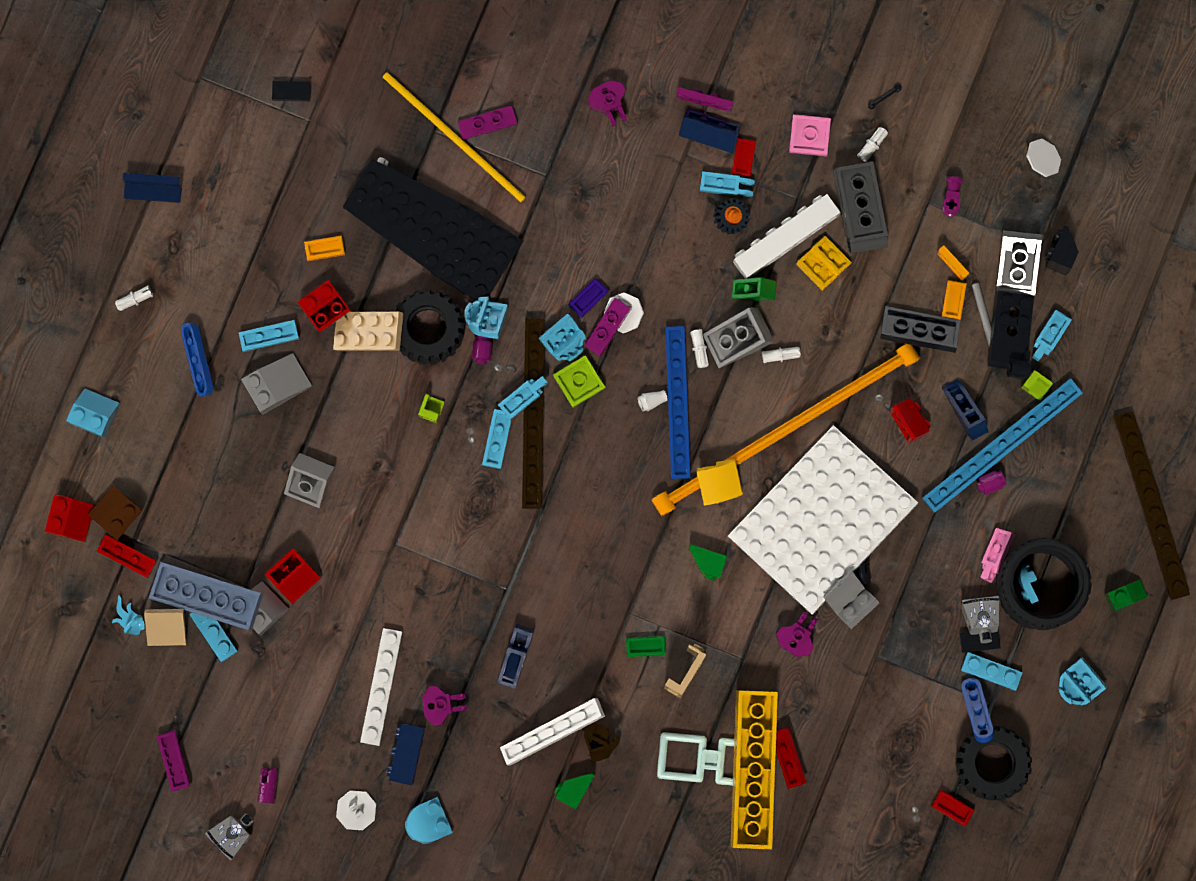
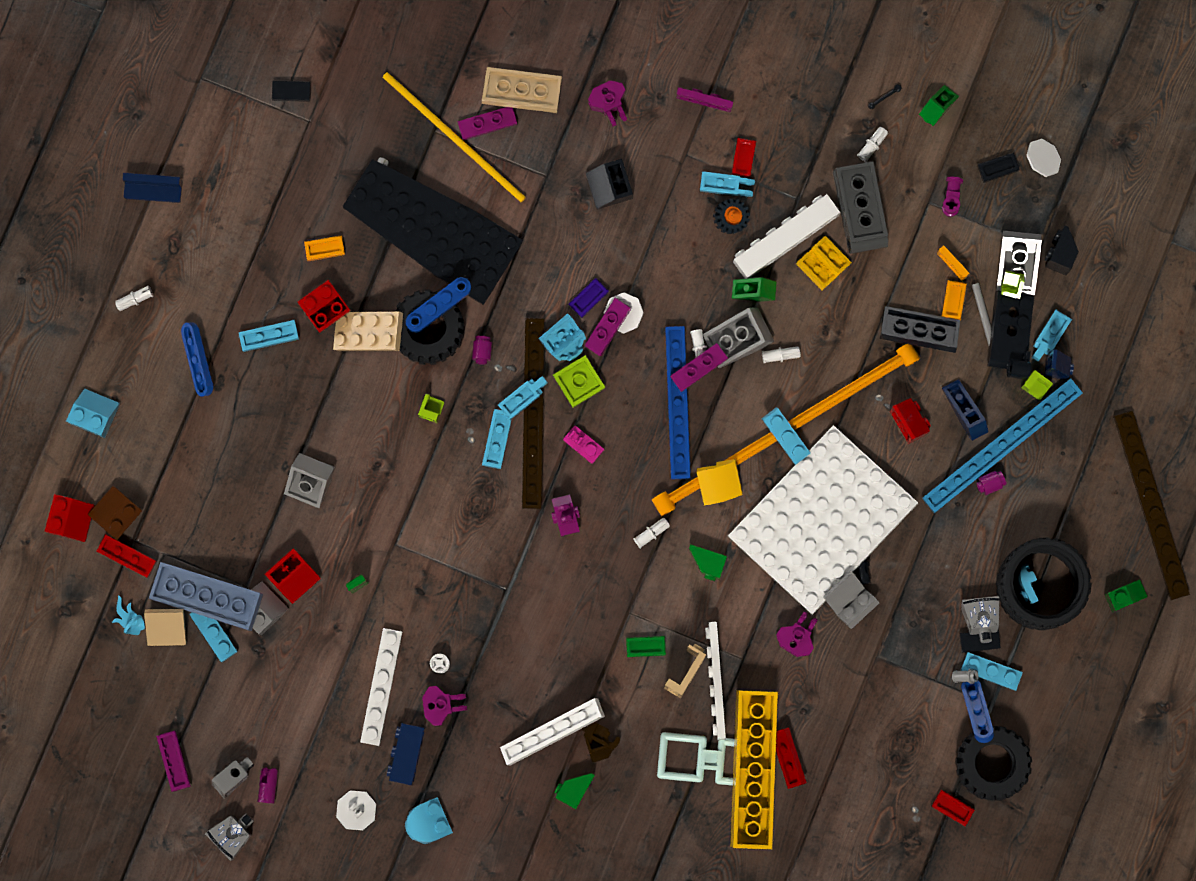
light grey slope [241,353,312,415] -> none
medium azure slope [465,297,508,339] -> none
dark blue slope [497,624,535,689] -> none
white cone [638,390,667,412] -> none
dark blue panel [679,108,742,153] -> none
bright pink tile [789,114,831,156] -> none
bright pink hinge [981,528,1015,583] -> none
medium azure slope [1059,657,1107,706] -> none
none -> light grey torso [211,757,254,799]
none -> green tile [346,575,369,594]
none -> blue plate [406,277,471,332]
none -> white wheel [430,654,450,674]
none -> tan plate [482,67,562,113]
none -> magenta hinge [551,495,580,537]
none -> dark pink plate [563,425,604,464]
none -> black slope [586,159,633,209]
none -> white axle [633,518,670,549]
none -> magenta plate [670,343,728,392]
none -> white plate [705,622,726,740]
none -> medium azure plate [761,407,810,465]
none -> green slope [919,85,959,126]
none -> light grey pin [952,668,979,684]
none -> black tile [977,152,1020,183]
none -> panel [1001,270,1025,299]
none -> dark blue slope [1044,350,1074,380]

